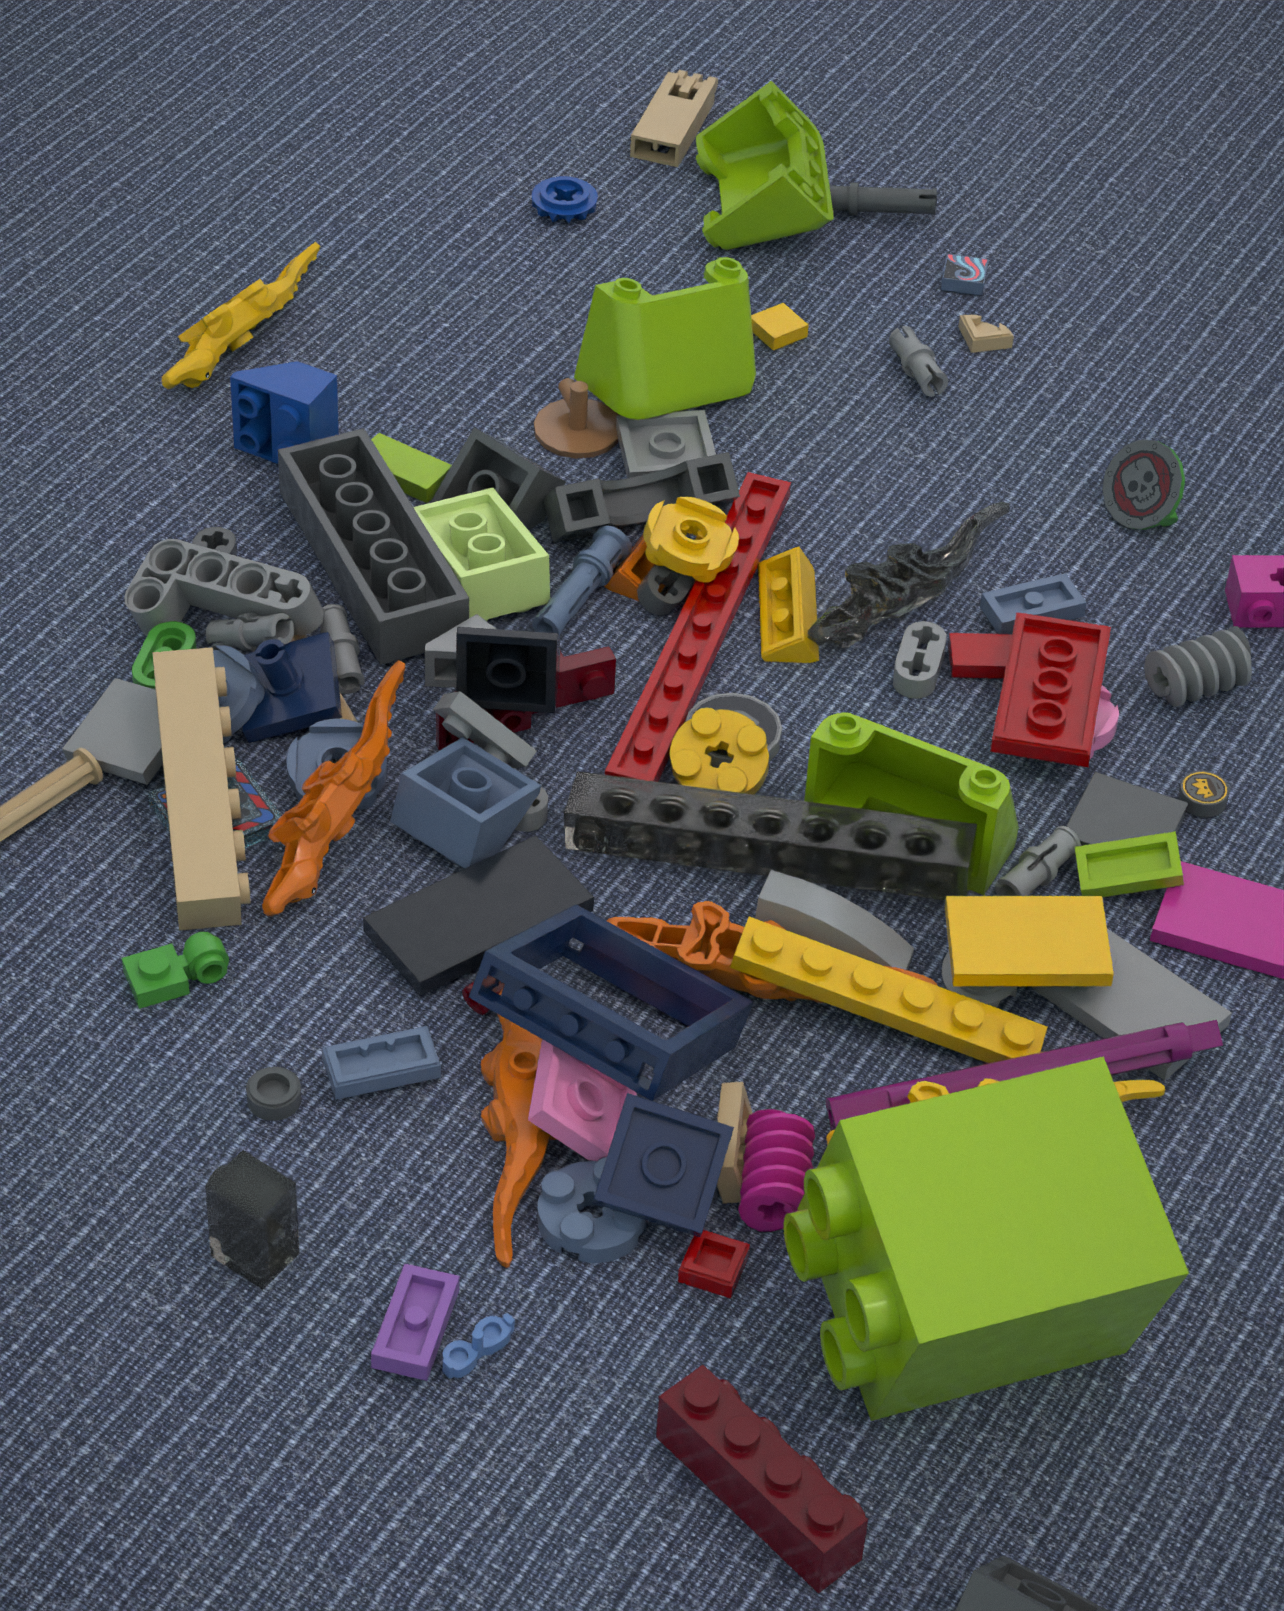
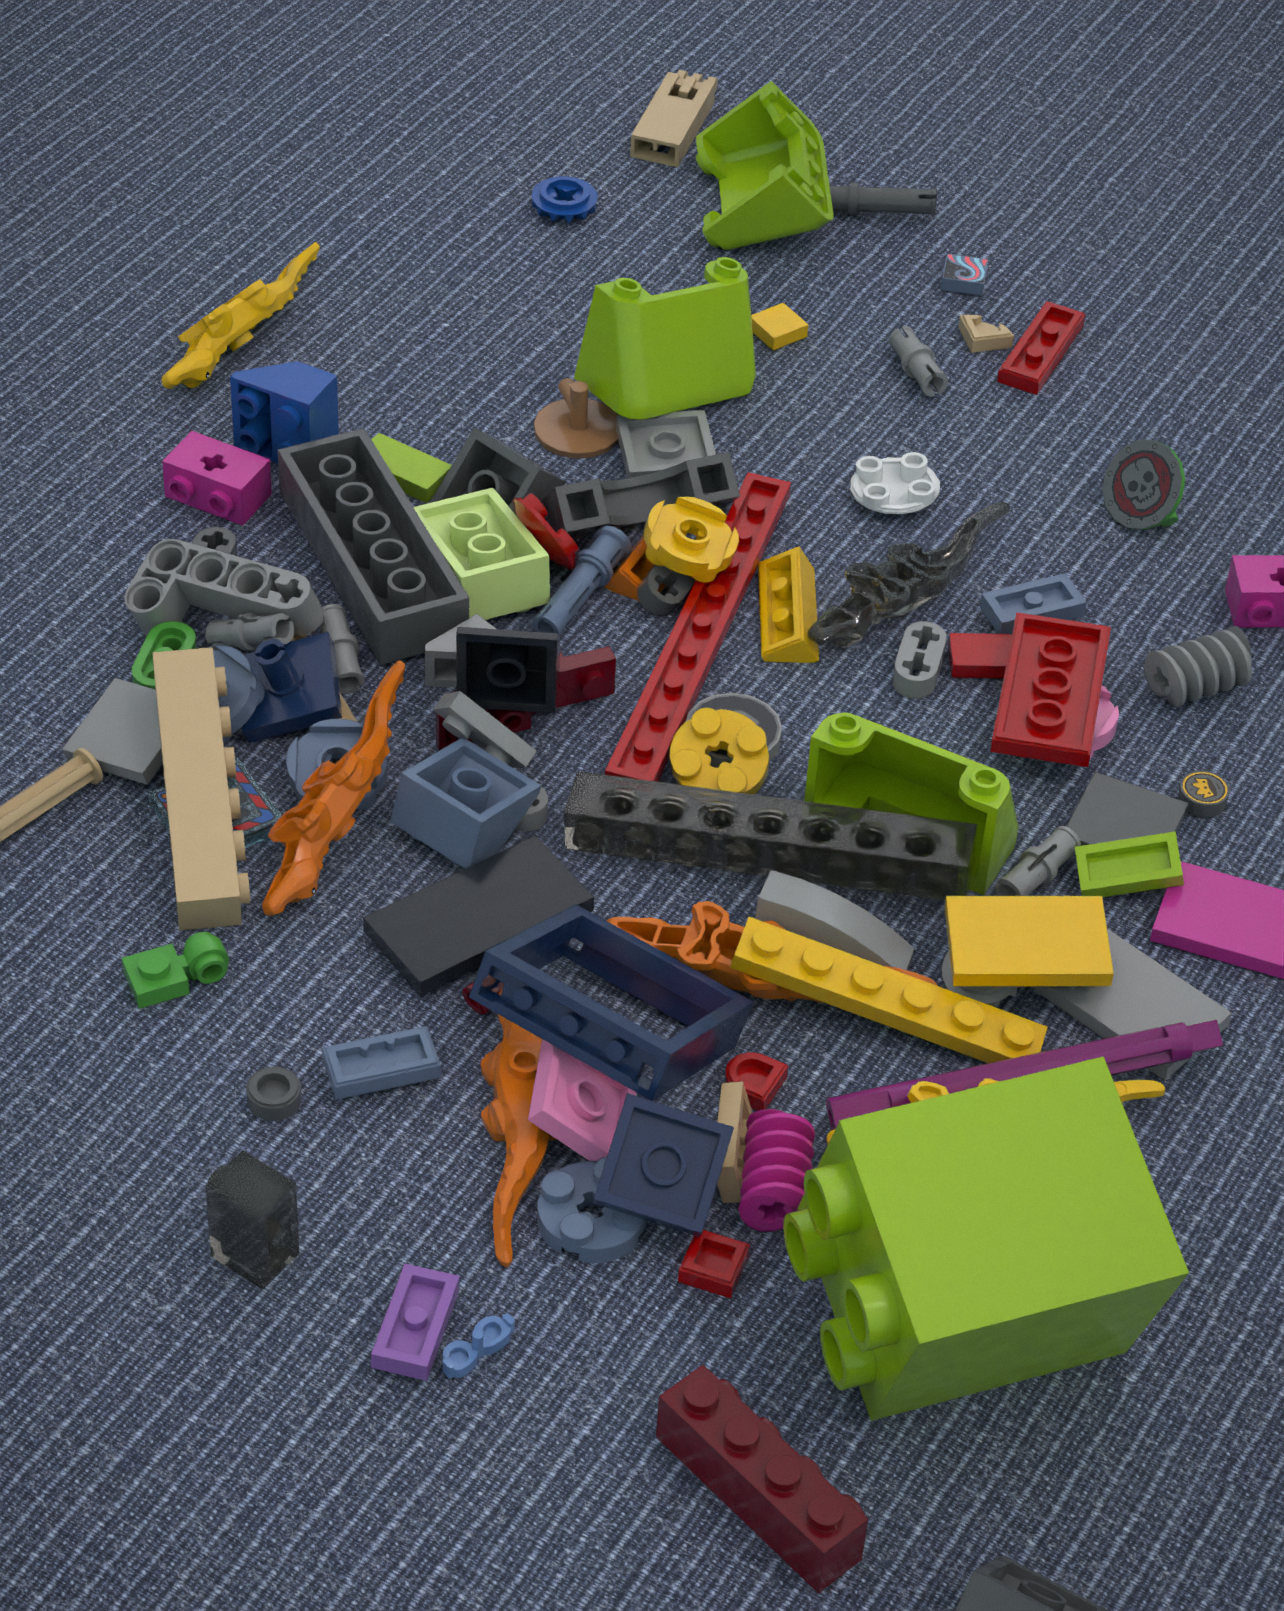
none -> dark pink brick [162,431,272,525]
none -> red dish [512,493,579,571]
none -> red tile [725,1052,789,1111]
none -> white dish [850,452,940,514]
none -> red tile [997,301,1086,395]

